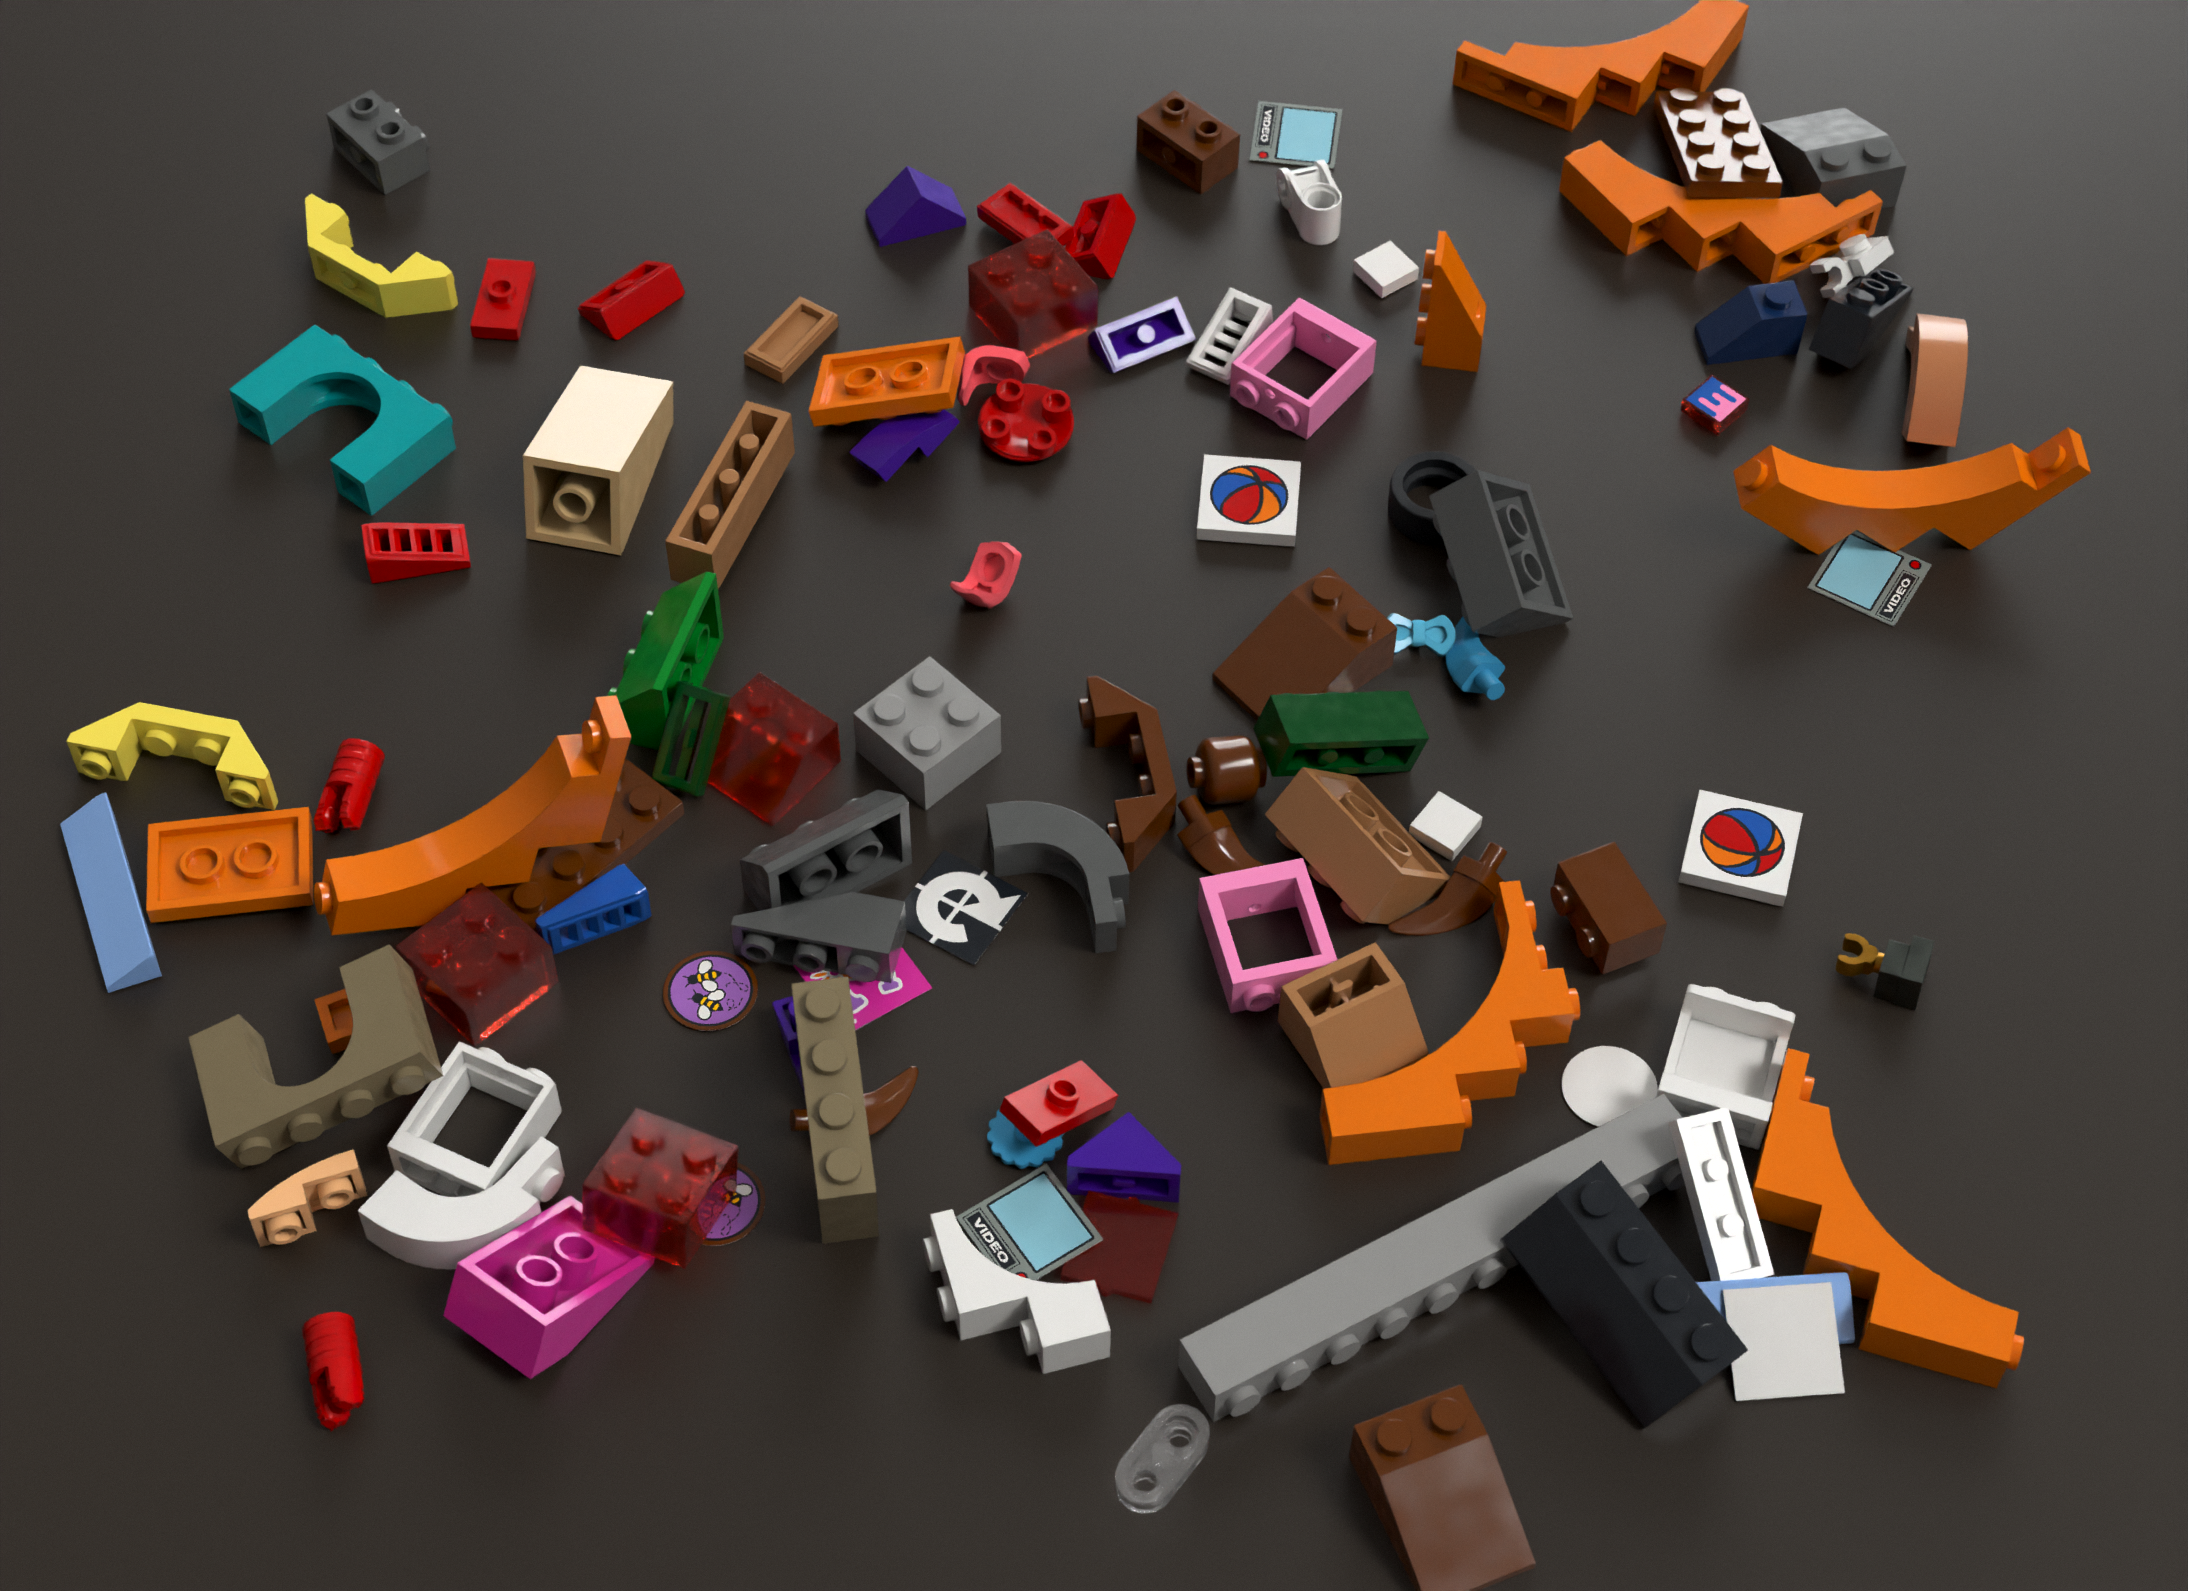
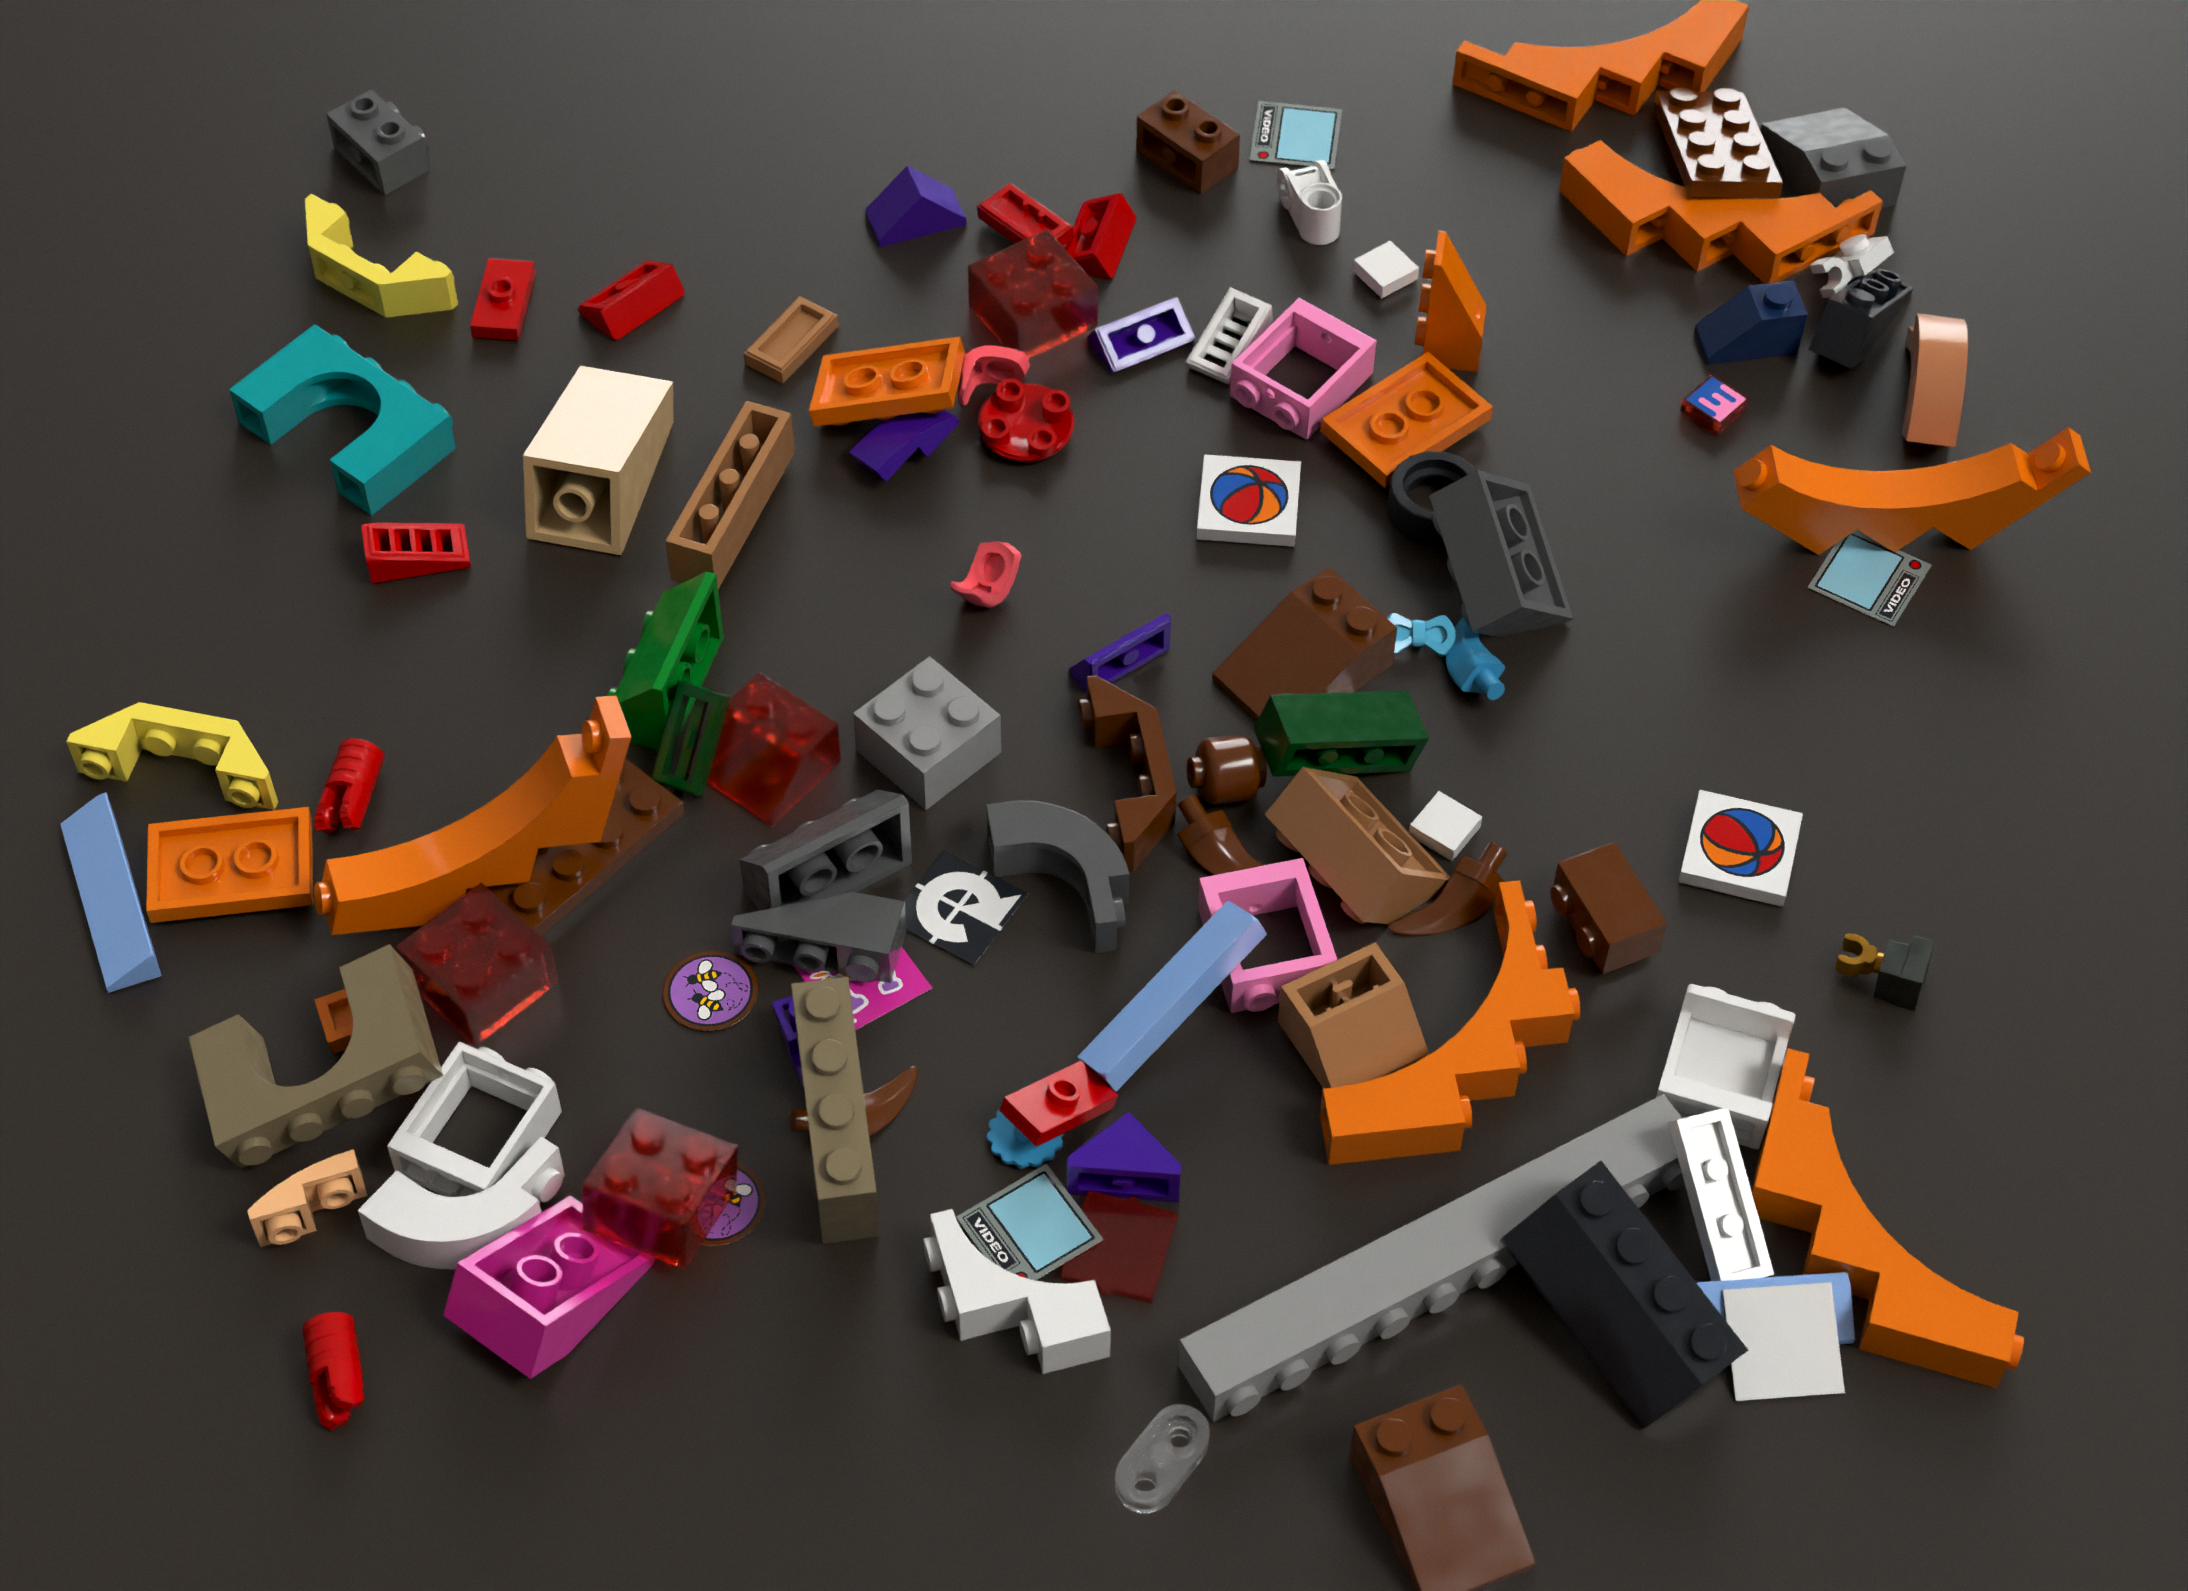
blue slope [535,863,652,957] -> none
white sticker [1562,1046,1658,1127] -> none
none -> dark purple slope [1069,612,1171,692]
none -> light blue slope [1077,900,1267,1092]
none -> orange plate [1320,352,1493,488]

